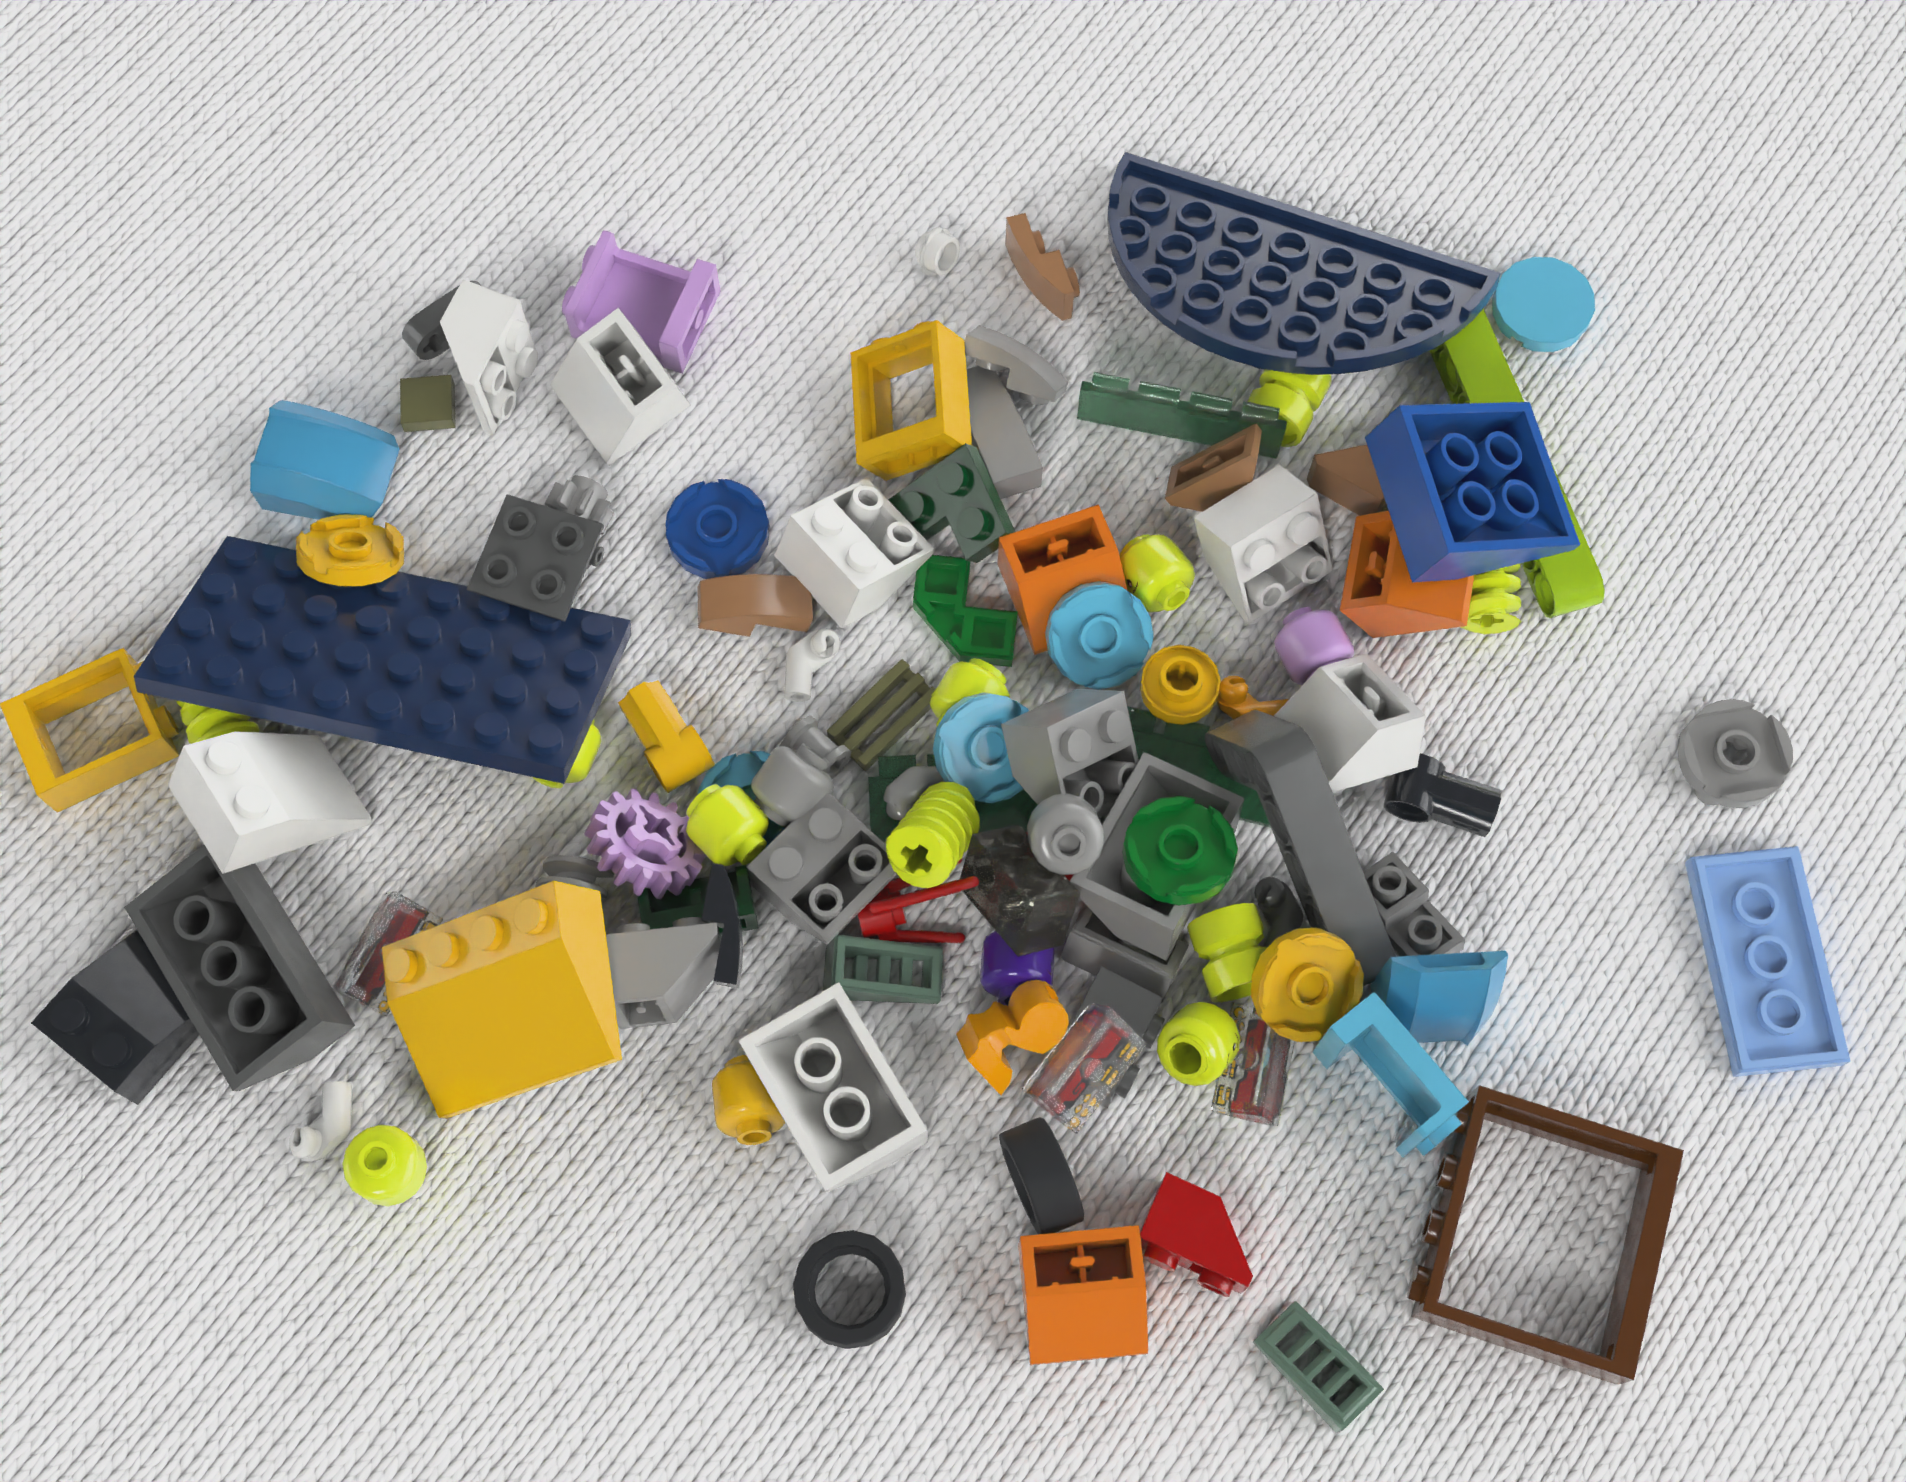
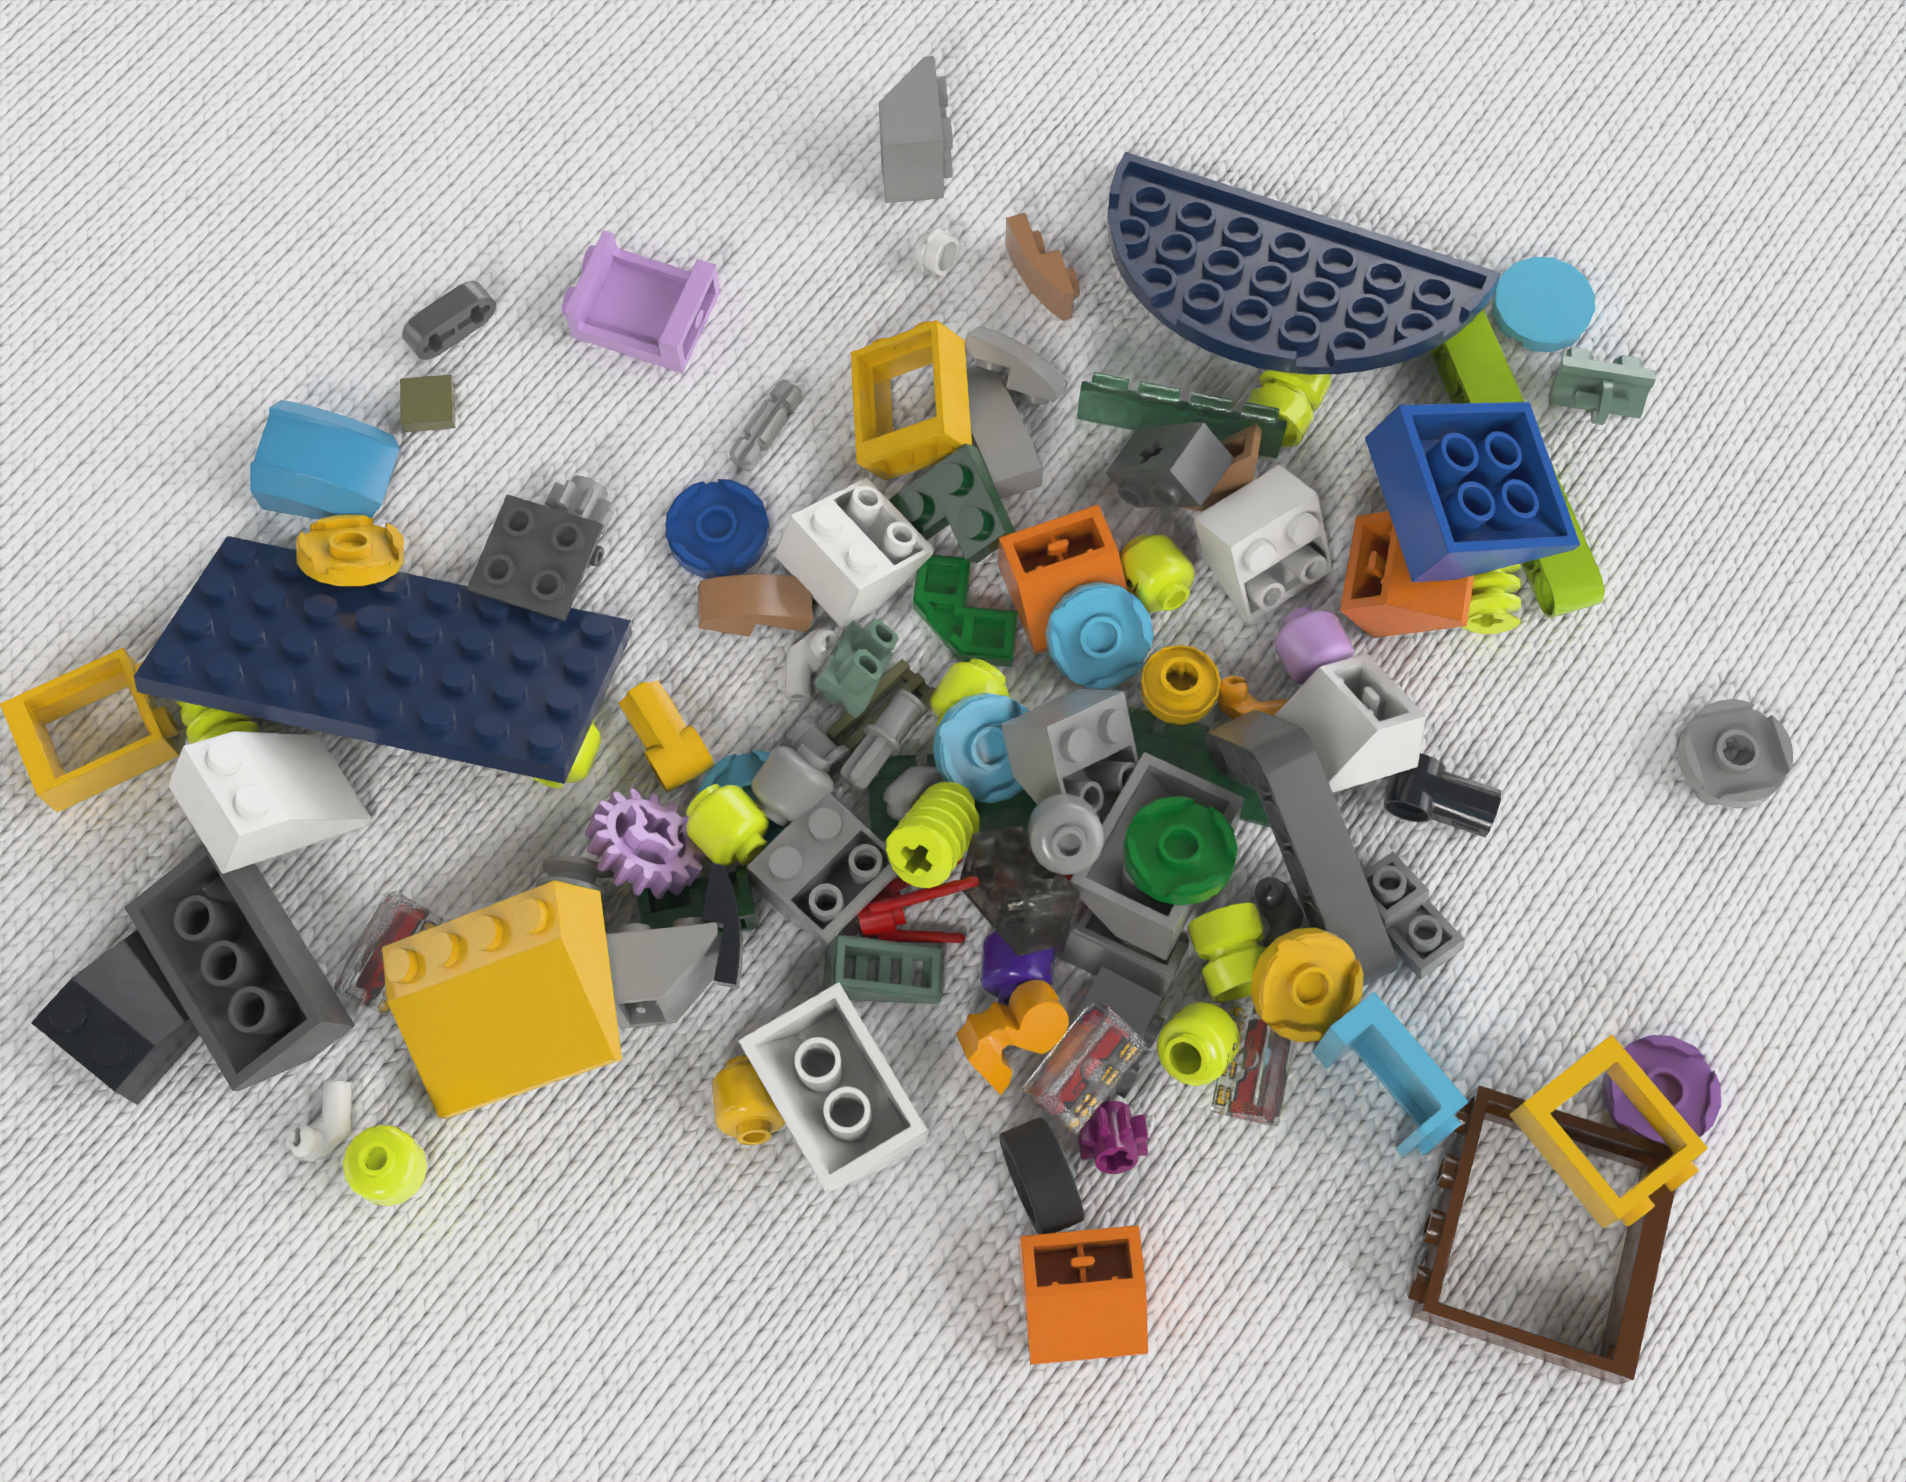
white slope [440,279,538,435] -> none
white slope [550,308,691,466] -> none
black tyre [793,1230,906,1349] -> none
red slope [1140,1172,1253,1297] -> none
sand green slope [1253,1301,1384,1433] -> none
medium nougat slope [1307,445,1386,516] -> none
dark azure slope [1370,951,1508,1046] -> none
light blue tile [1685,846,1851,1077] -> none
none -> light grey axle [729,380,802,471]
none -> sand green hips [814,618,899,718]
none -> light grey axle [839,689,926,791]
none -> light grey slope [878,56,953,203]
none -> magenta gear [1078,1101,1149,1174]
none -> dark grey brick [1105,422,1234,508]
none -> yellow window [1509,1034,1708,1229]
none -> sand green hips [1549,347,1656,425]
none -> medium lavender tile [1603,1035,1721,1145]

